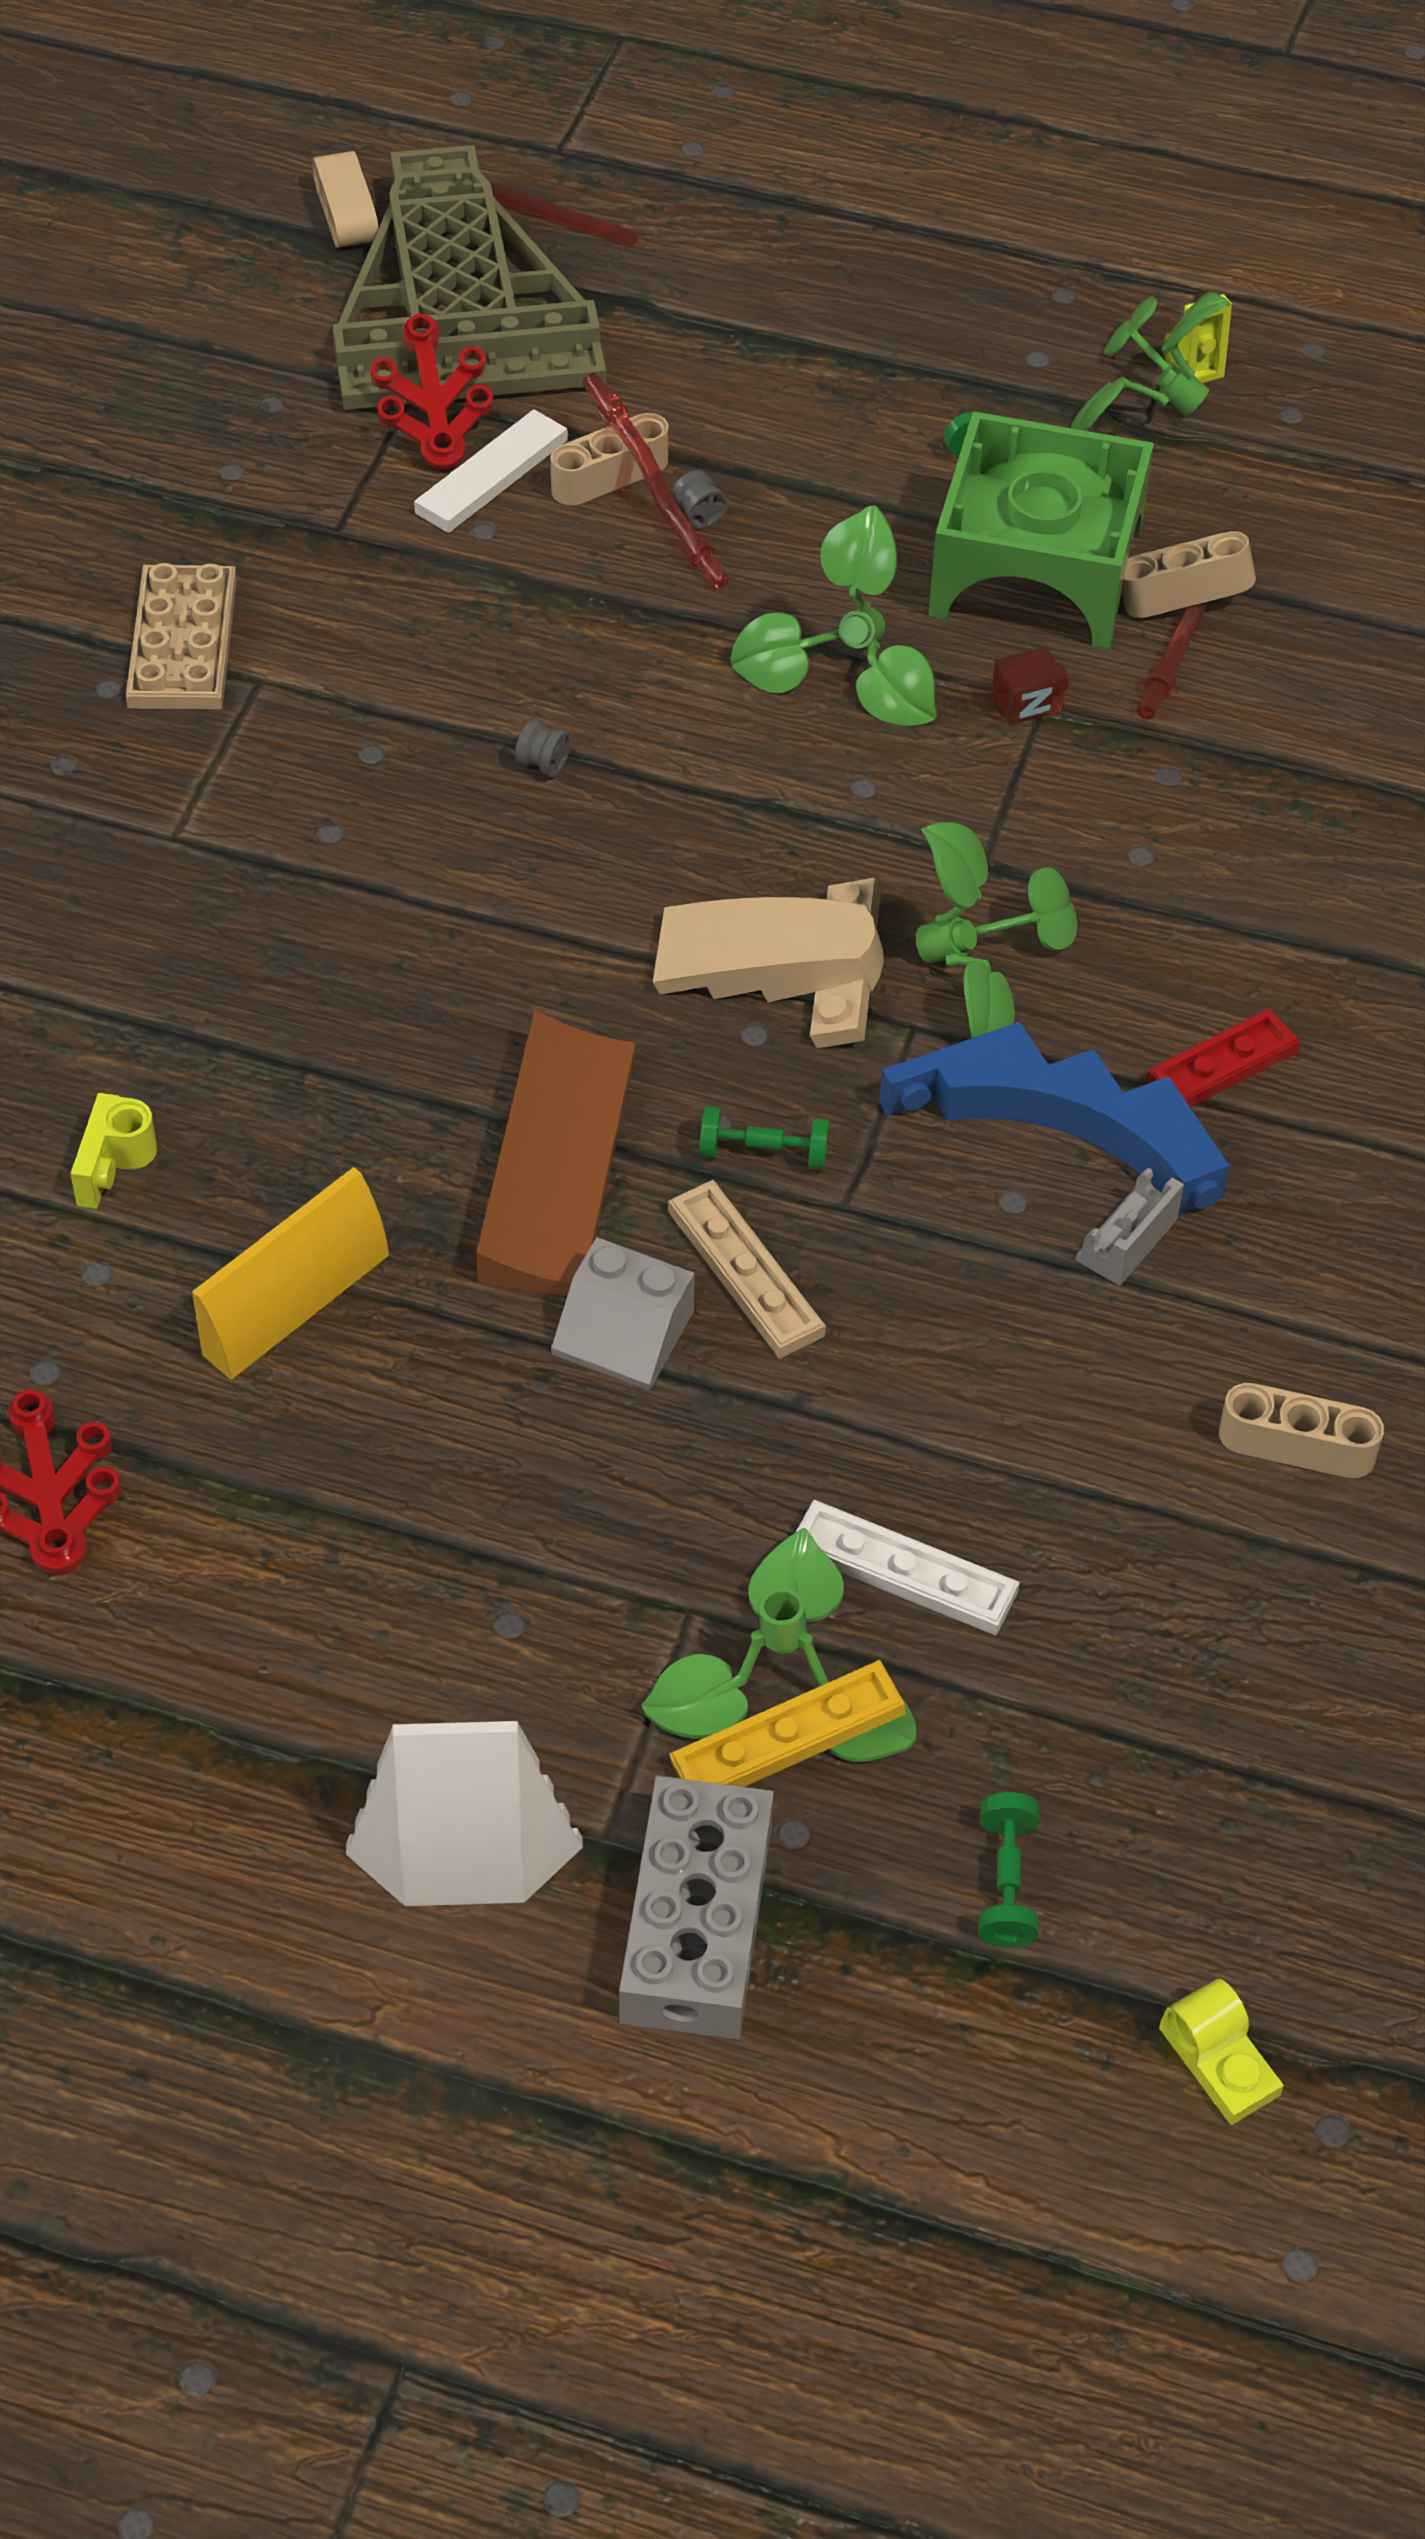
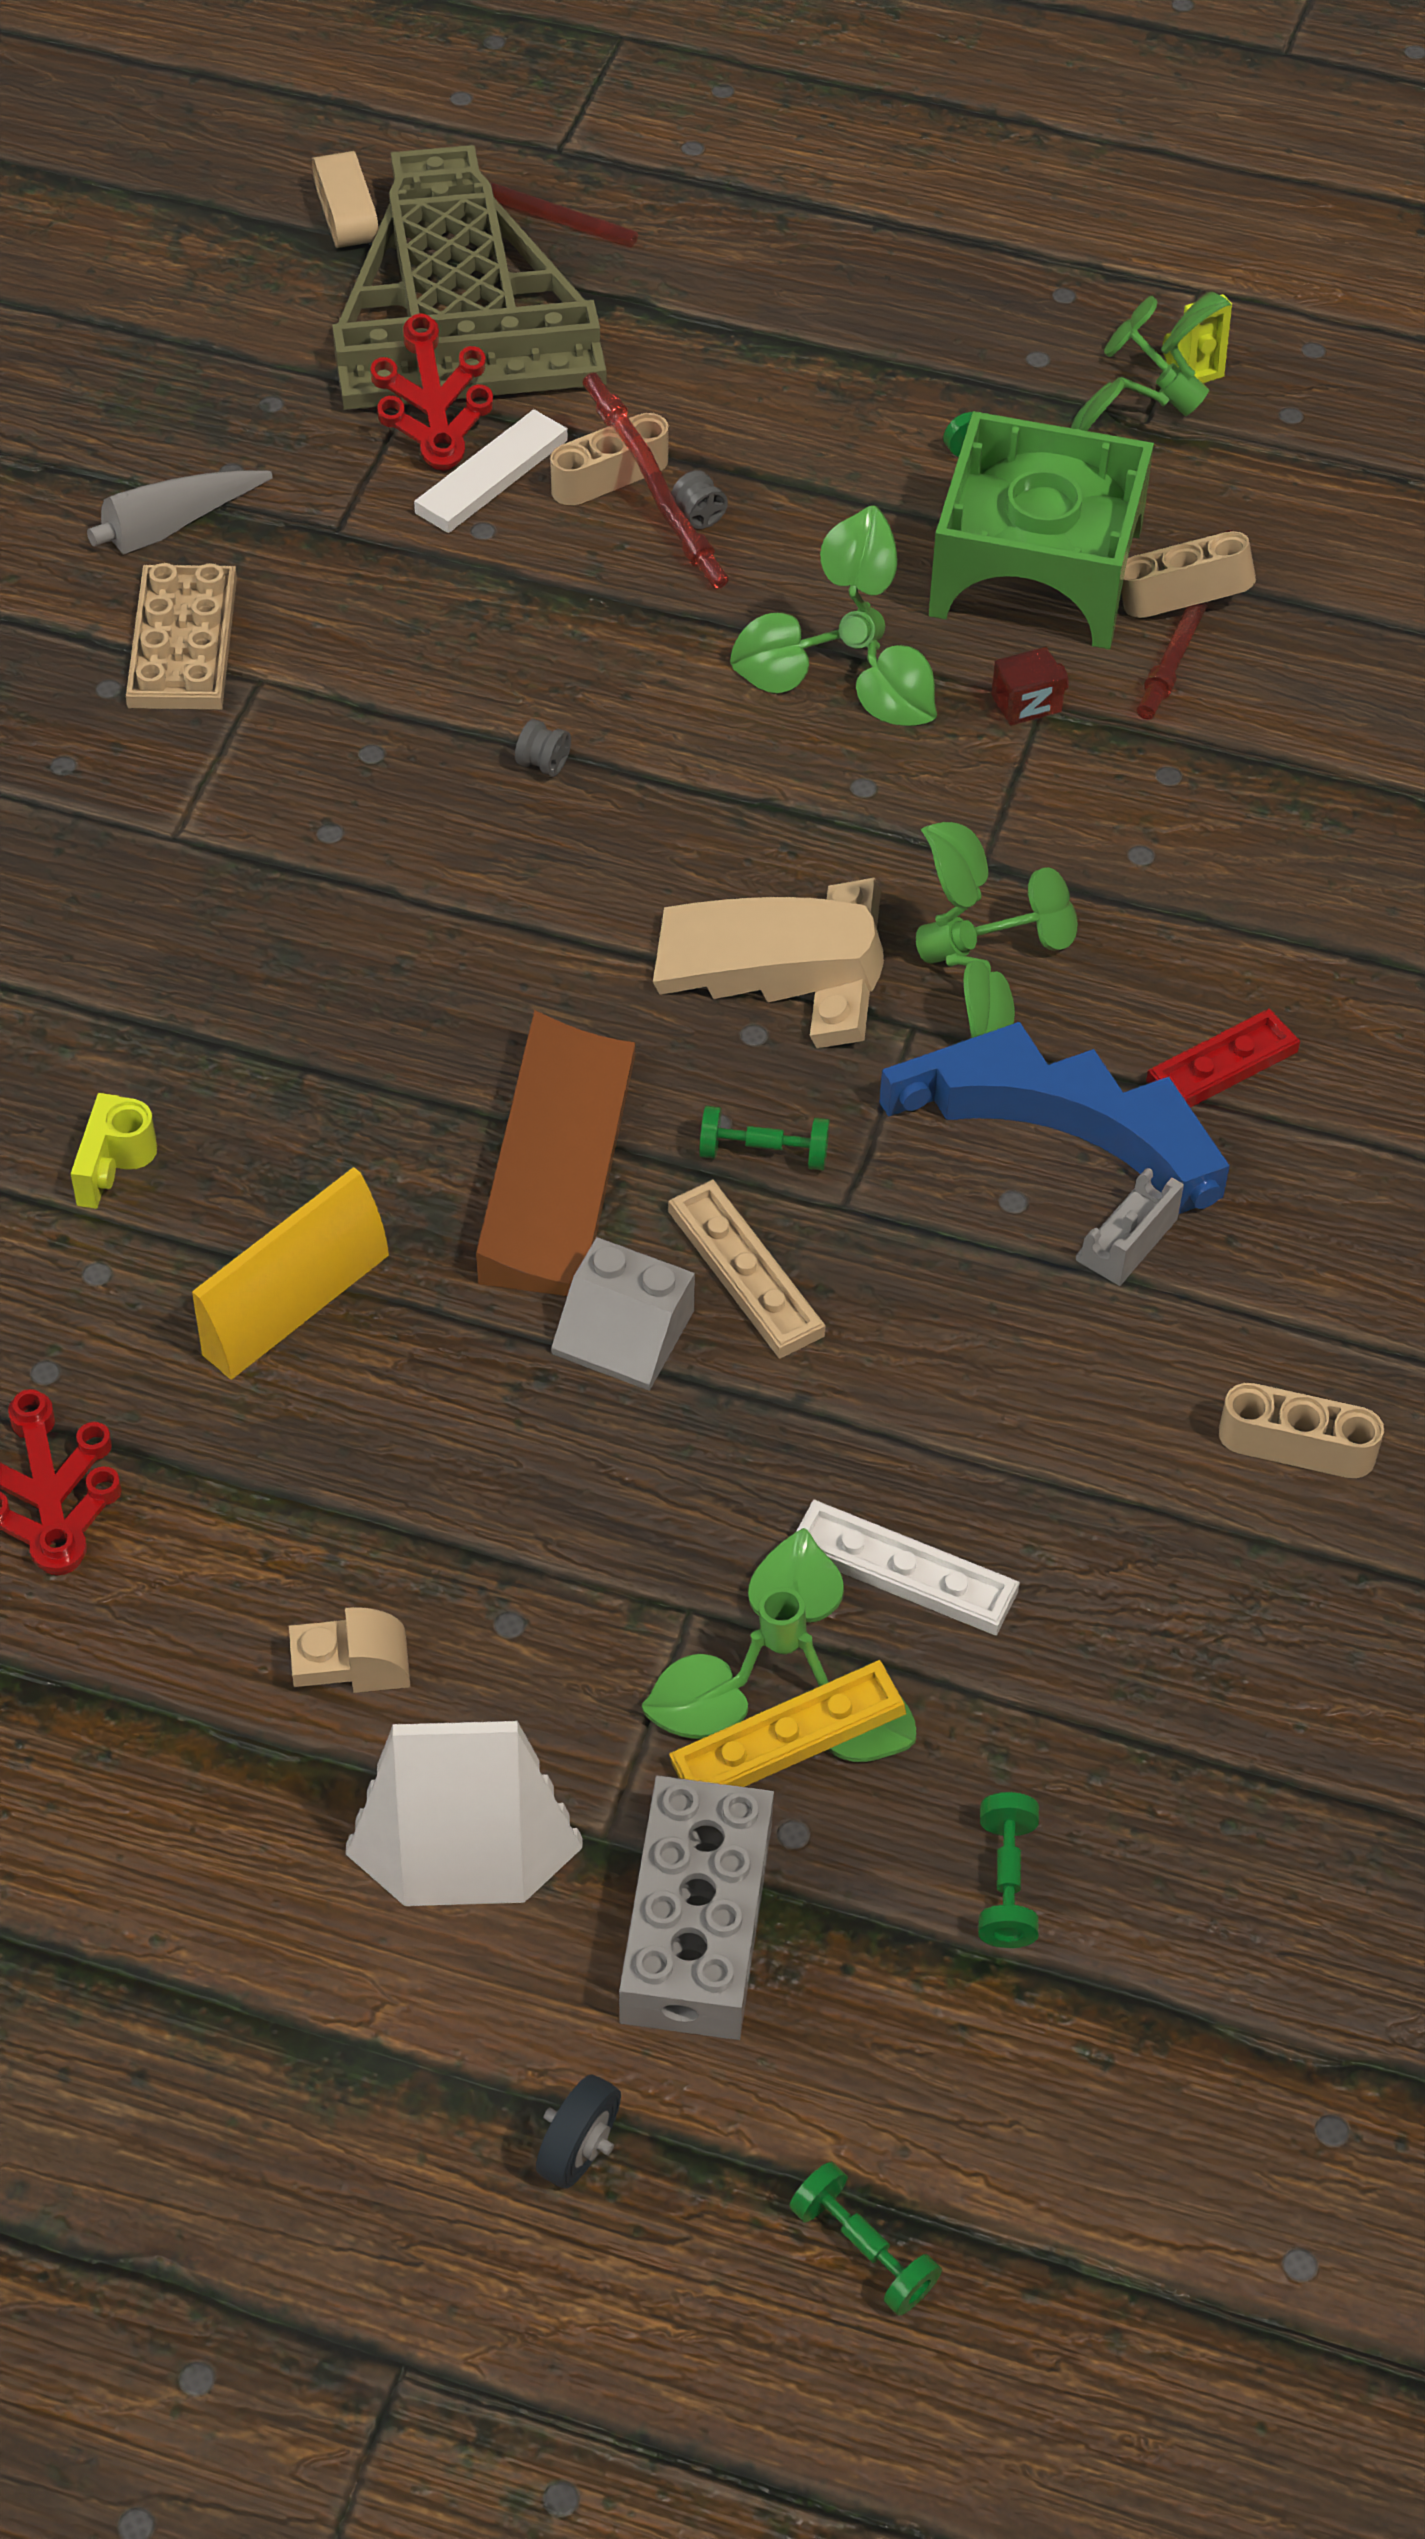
neon yellow plate [1159,1979,1284,2125] -> none
none -> light grey piece [87,470,273,554]
none -> tan brick [289,1608,411,1693]
none -> black wheel [536,2074,621,2189]
none -> green wheel [789,2161,942,2316]

